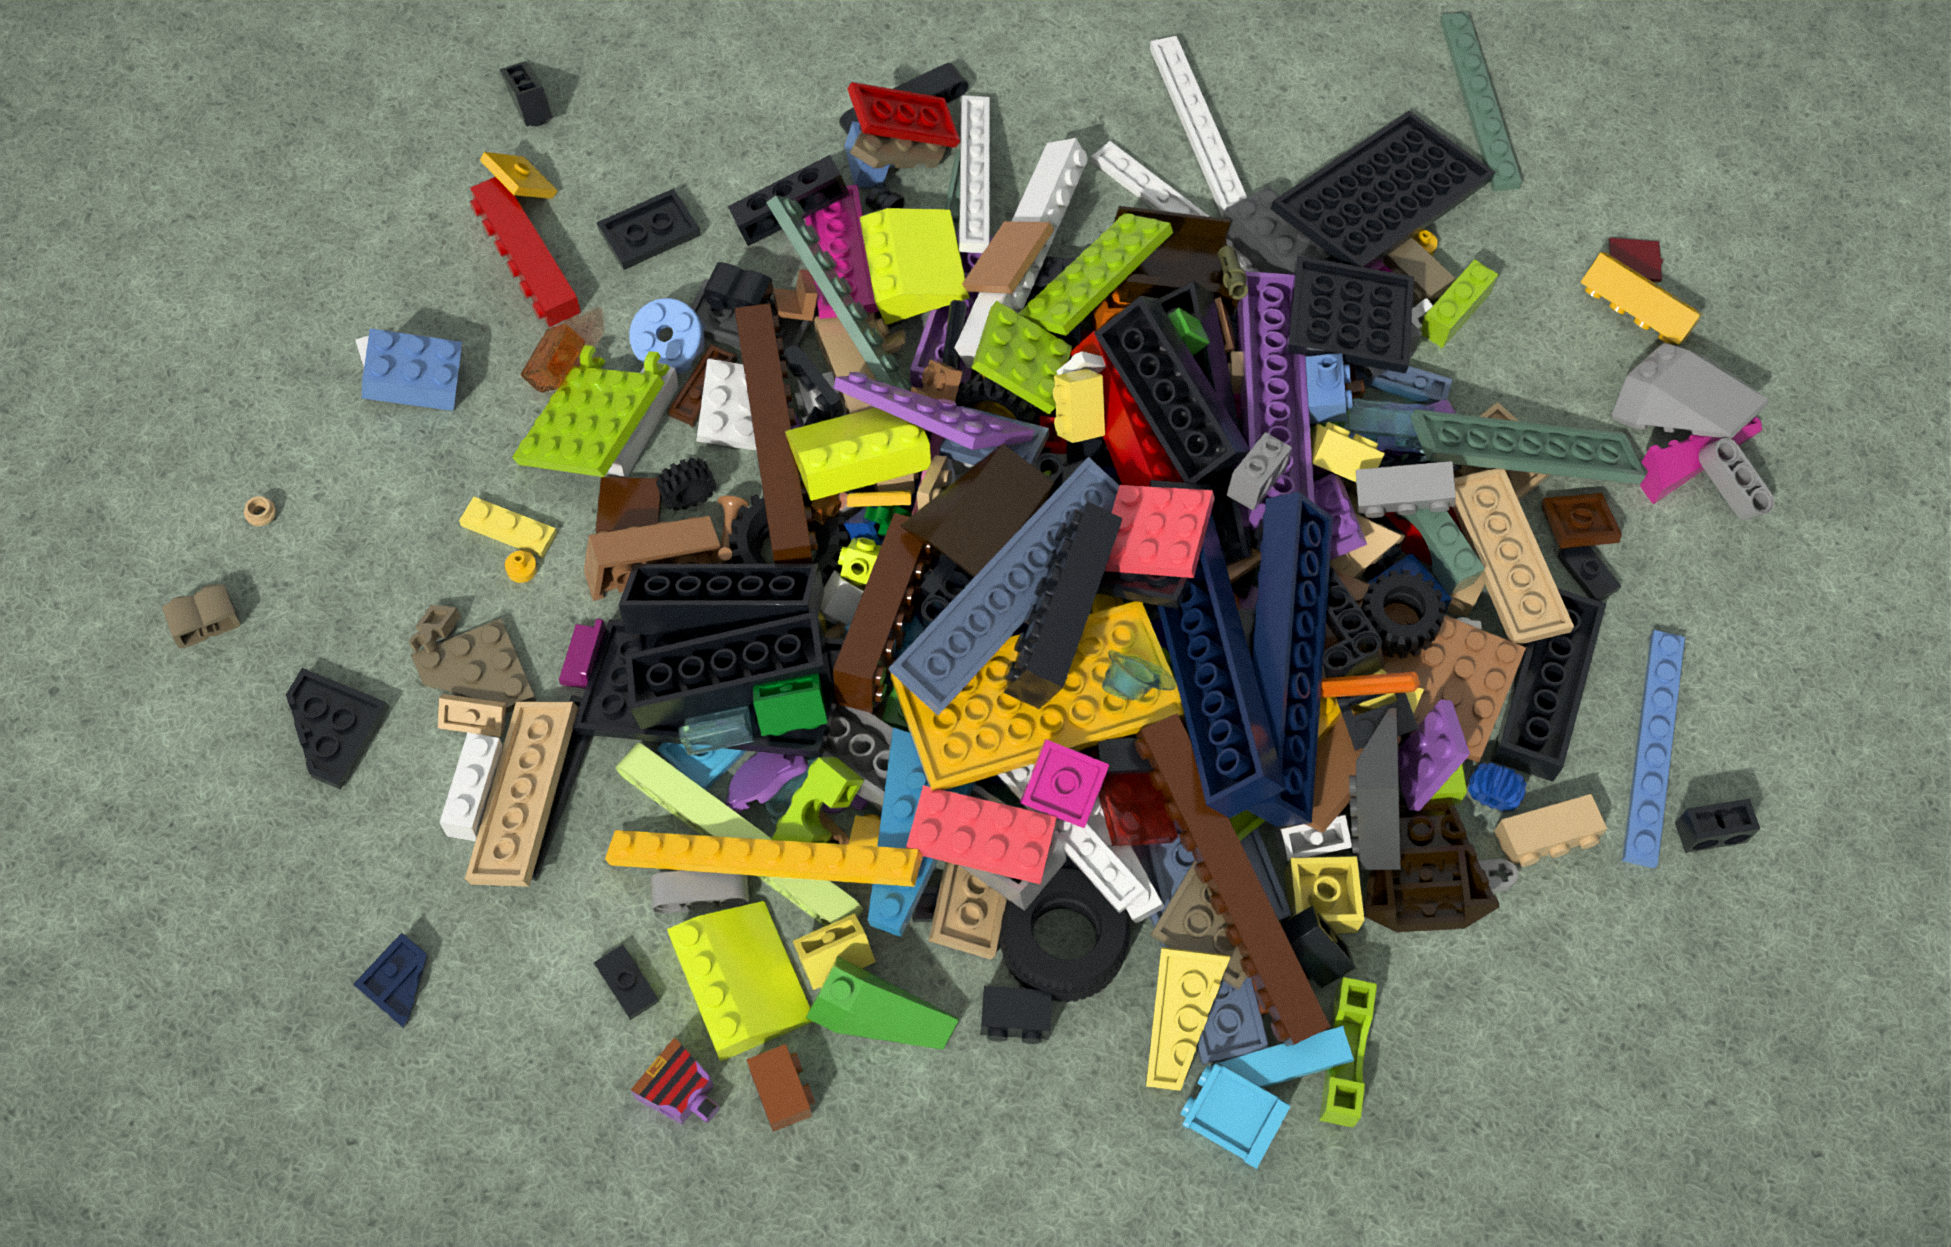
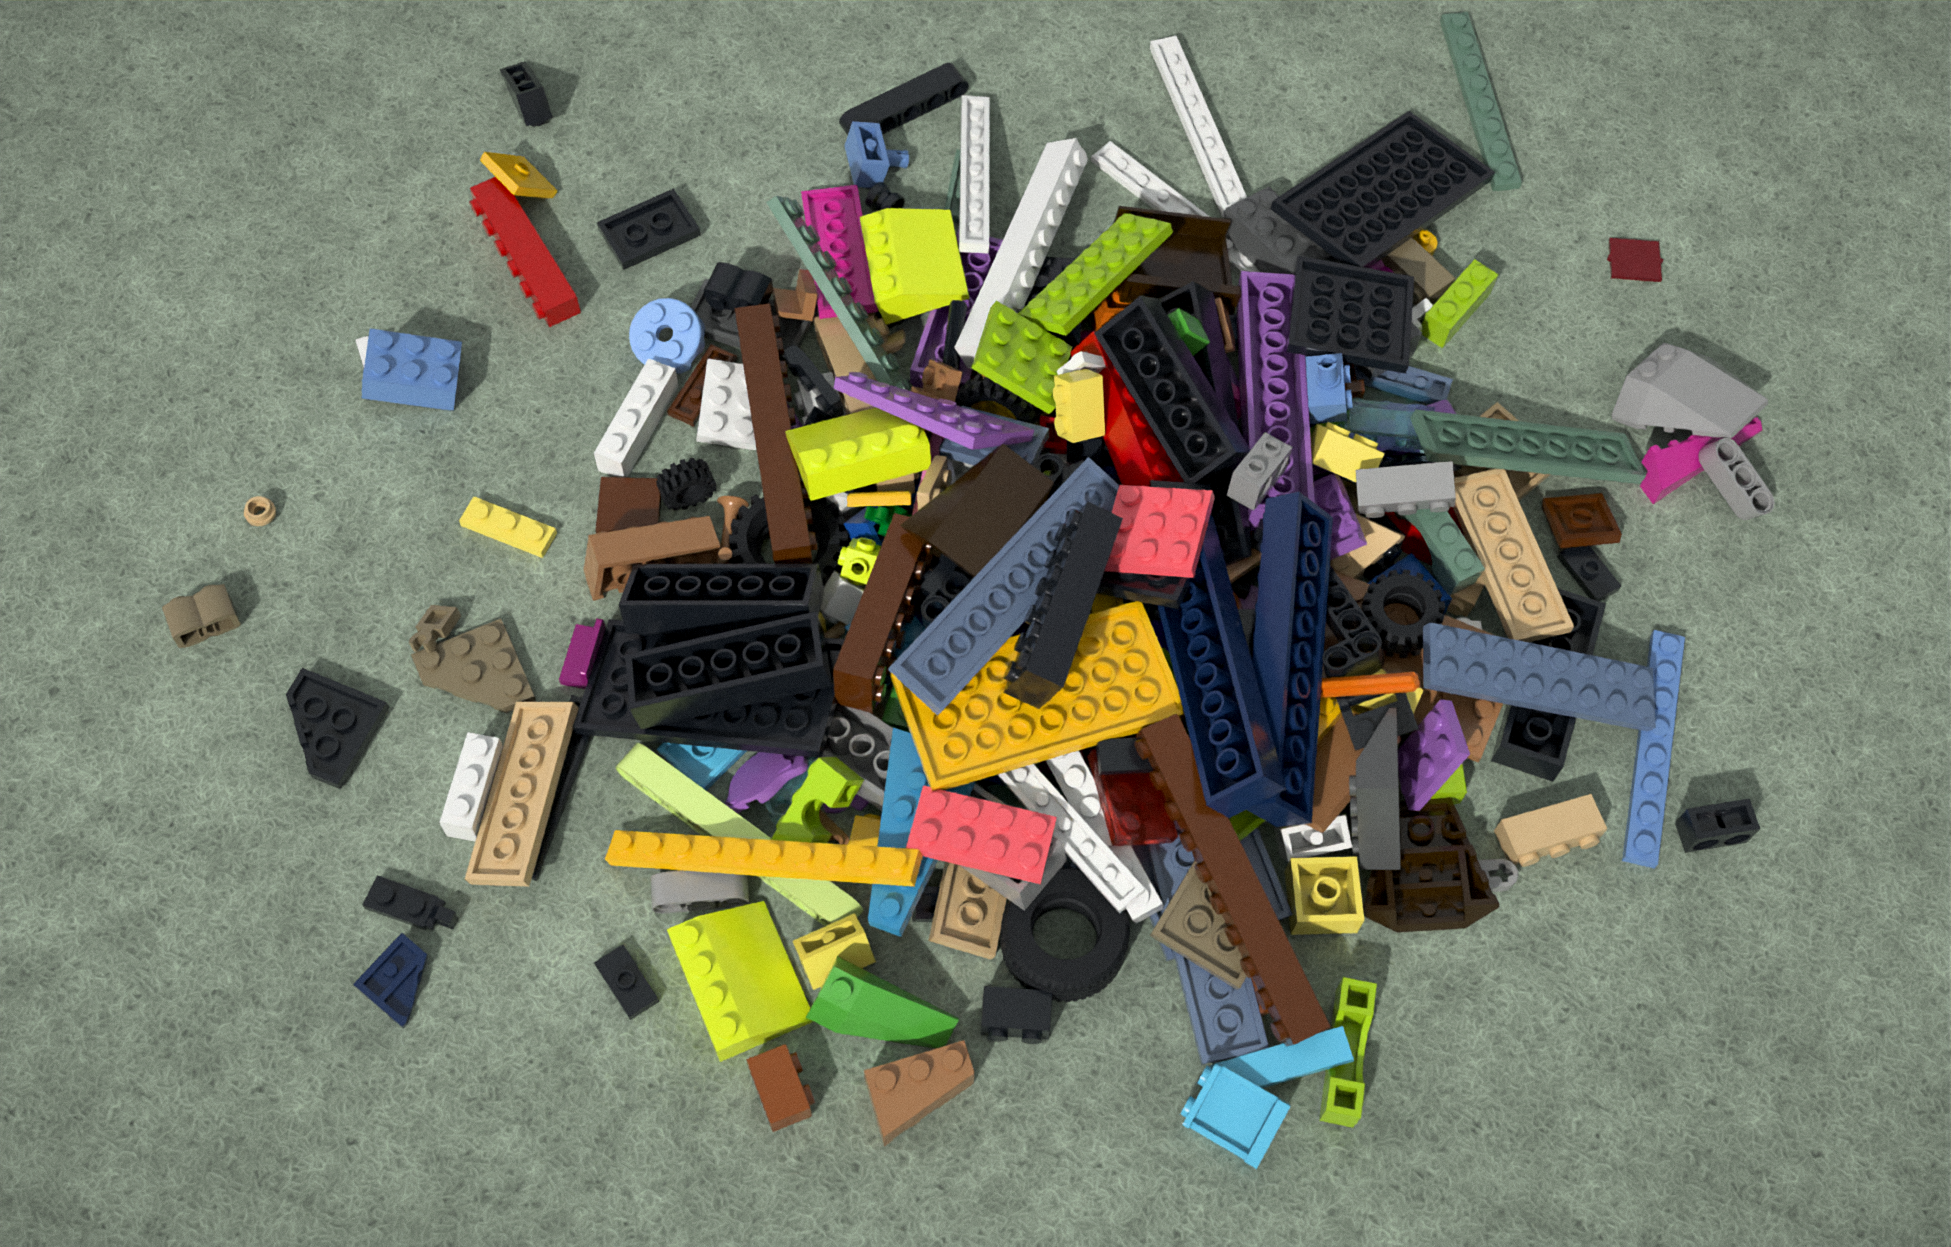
tan plate [438,694,506,737] -> none
yellow tile [505,550,538,583] -> none
lime plate [512,345,670,477] -> none
clear orange brick [520,324,586,393] -> none
torso [631,1038,720,1124] -> none
clear light blue panel [679,706,753,756] -> none
black brick [728,155,850,246] -> none
green brick [753,673,827,736] -> none
clear orange plate [811,493,842,525] -> none
red tile [847,82,961,148] -> none
dark tan plate [850,129,947,168] -> none
medium nougat tile [962,221,1054,294] -> none
dark pink plate [1019,739,1109,829] -> none
clear light blue piece [1102,650,1177,701] -> none
light yellow wing [1146,947,1230,1091] -> none
olive pin [1218,246,1248,300] -> none
tan plate [1228,351,1243,394] -> none
black brick [1281,905,1355,989] -> none
blue gear [1468,763,1527,812] -> none
yellow brick [1581,252,1704,345] -> none
none -> black hinge [362,875,459,930]
none -> medium nougat wedge [864,1040,975,1147]
none -> sand blue plate [1423,622,1656,731]

